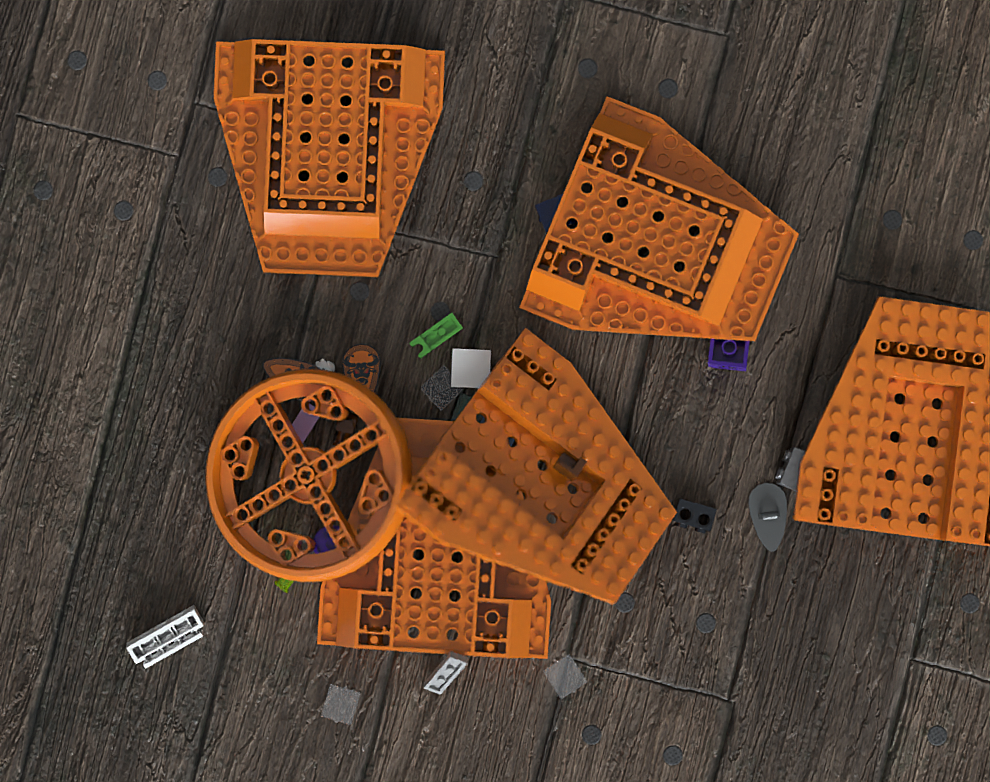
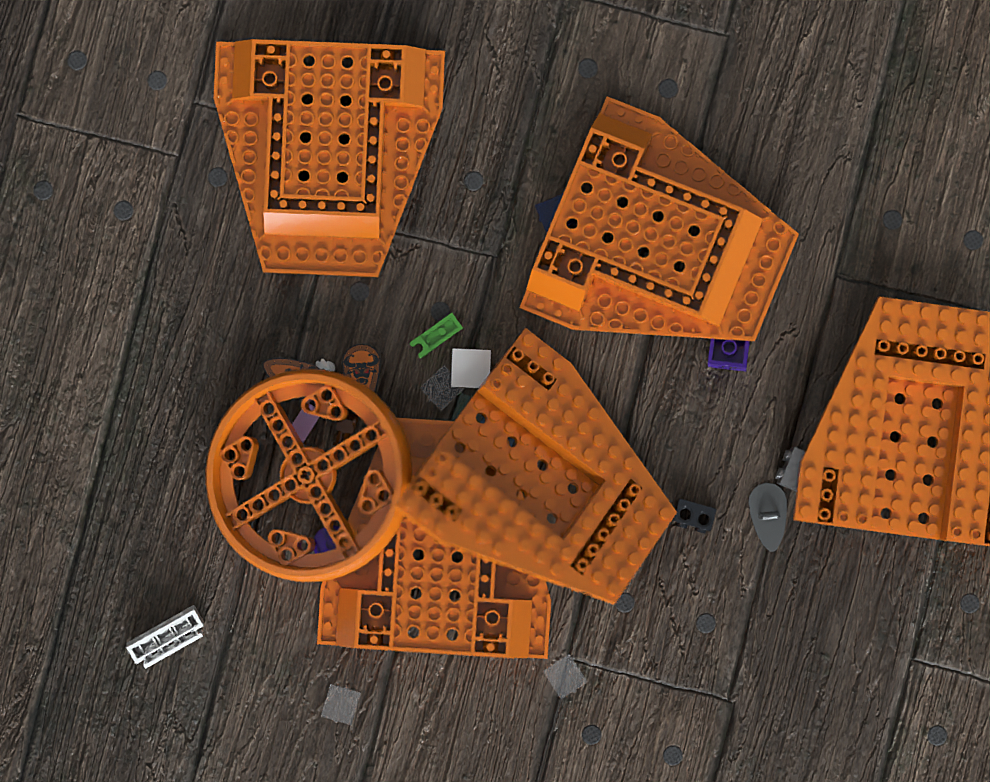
clear neon green bush [274,578,294,593] -> none
light grey plate [424,651,468,695] -> none
reddish brown panel [553,452,587,481] -> none

